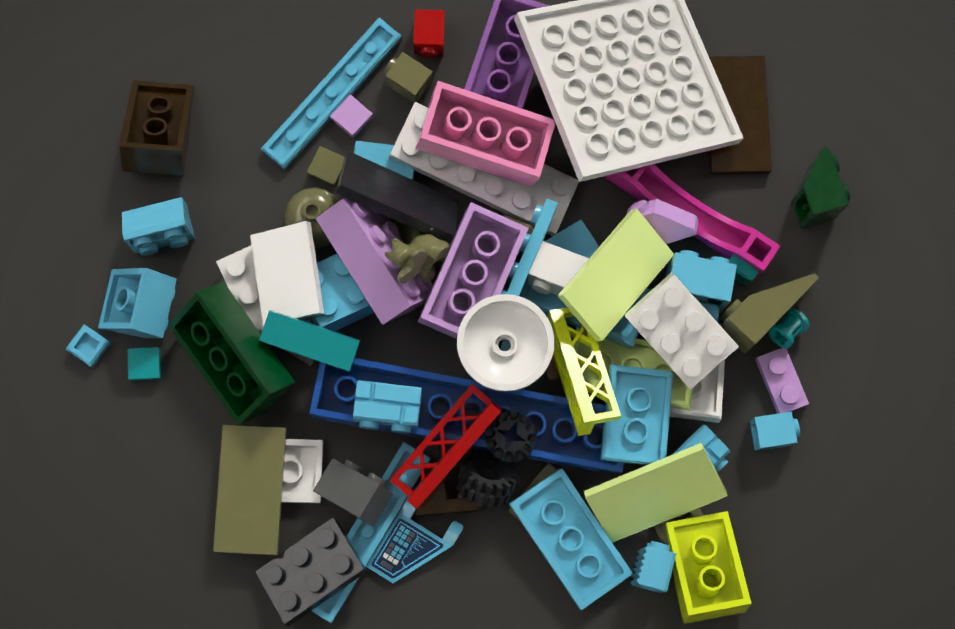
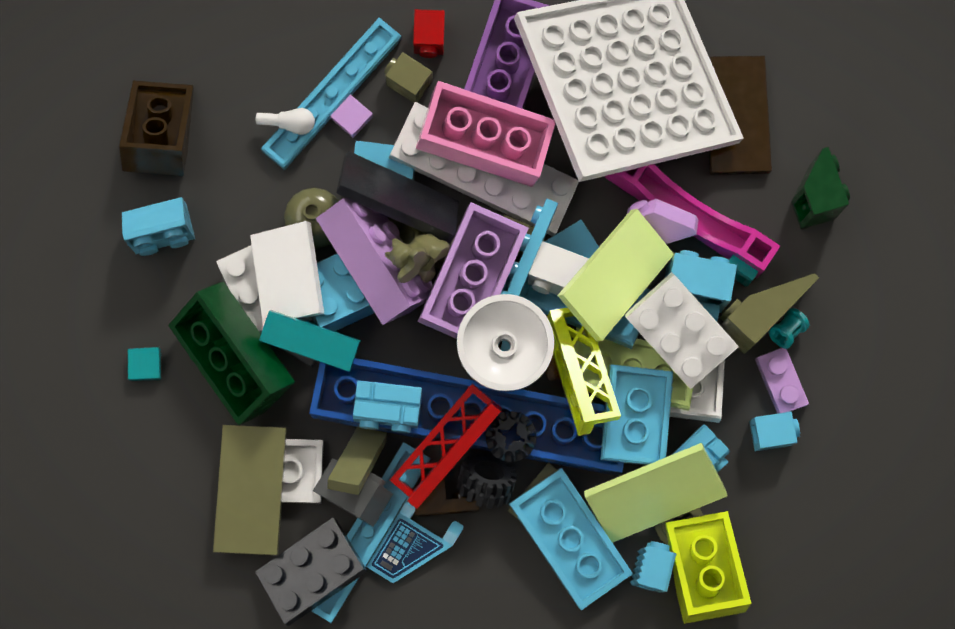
medium azure tile [66,324,111,368] -> none
medium azure slope [98,268,177,338] -> none
olive tile [307,146,344,187] -> none
none -> white piece [256,108,315,135]
none -> olive tile [327,427,387,495]

